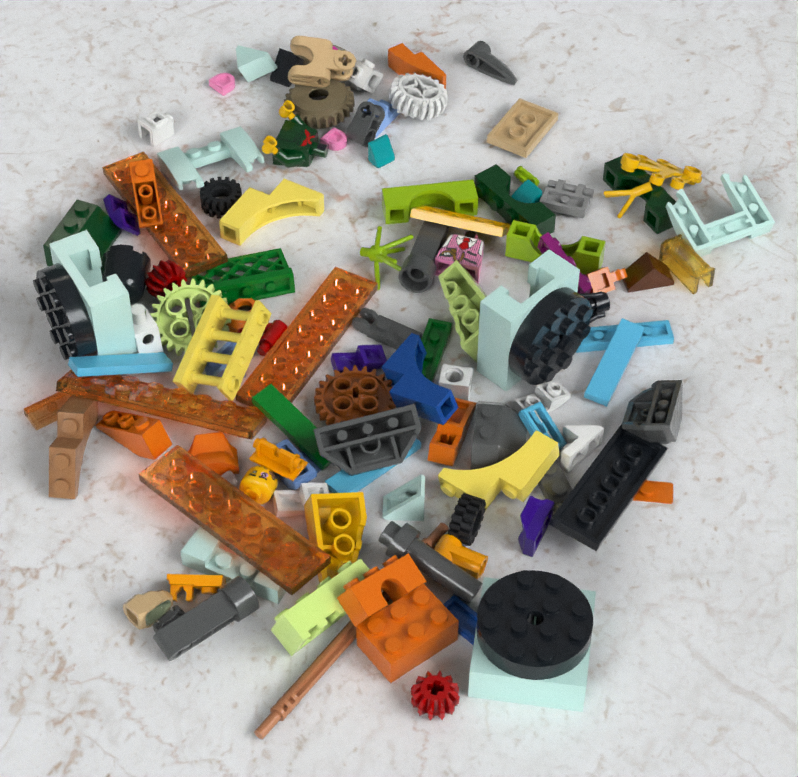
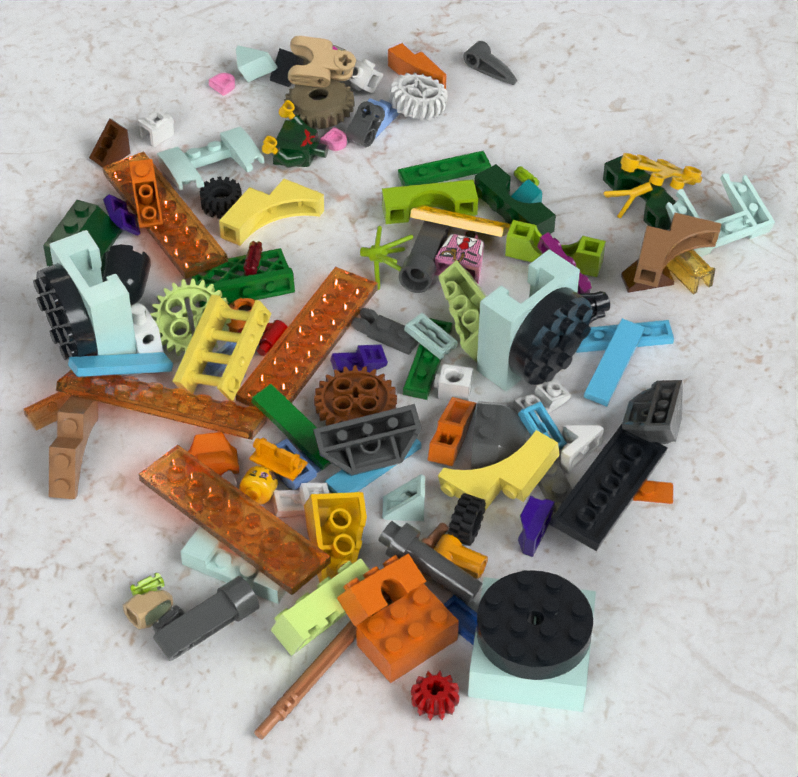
orange slope [95,410,172,460] -> none
red gear [145,259,187,300] -> none
light orange plate [167,574,226,602] -> none
teal slope [368,134,395,168] -> none
blue arch [382,333,459,425] -> none
tan plate [487,98,558,158] -> none
light grey plate [540,179,594,218] -> none
plate [585,267,628,293] -> none
none -> reddish brown slope [89,118,131,169]
none -> lime piece [130,573,164,596]
none -> dark red axle [243,241,263,276]
none -> green tile [398,151,491,186]
none -> light aqua tile [404,313,458,360]
none -> medium nougat arch [634,212,721,287]

